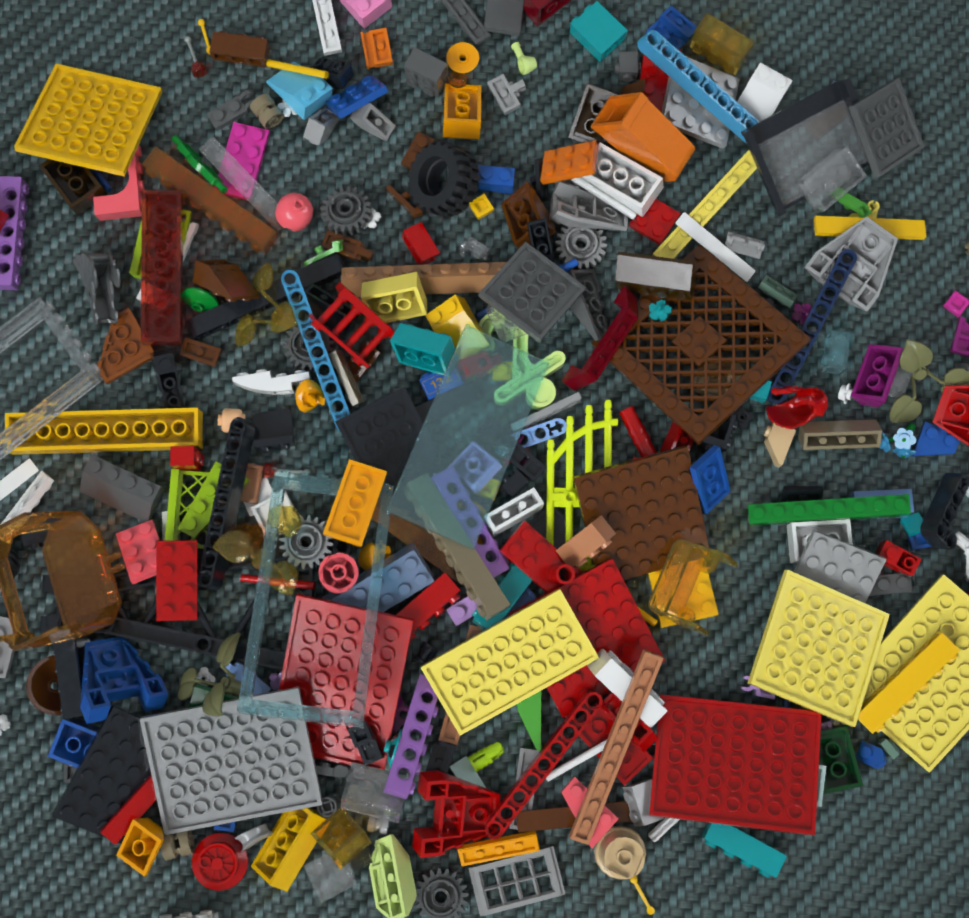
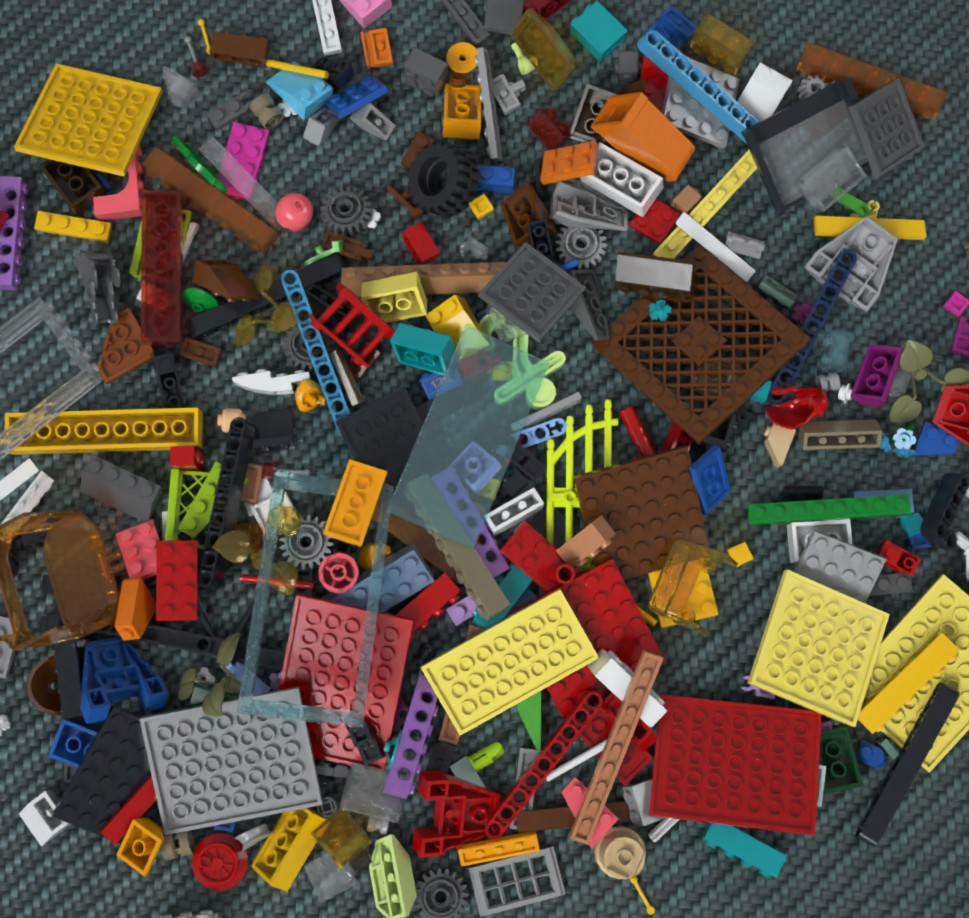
dark red slope [562,286,638,391] -> none
white bar [571,177,637,220] -> none
none -> white slope [19,789,71,847]
none -> yellow plate [34,211,113,243]
none -> orange slope [114,577,156,641]
none -> clear slope [162,66,199,109]
none -> light grey plate [475,47,503,162]
none -> clear yellow windscreen [510,8,576,91]
none -> clear red bracket [527,108,572,150]
none -> medium nougat brick [671,185,702,215]
none -> yellow tile [727,542,754,568]
none -> clear orange brick [796,42,947,119]
none -> light grey gear [798,74,829,99]
none -> light grey wheel [815,371,840,393]
none -> black beam [855,681,960,847]

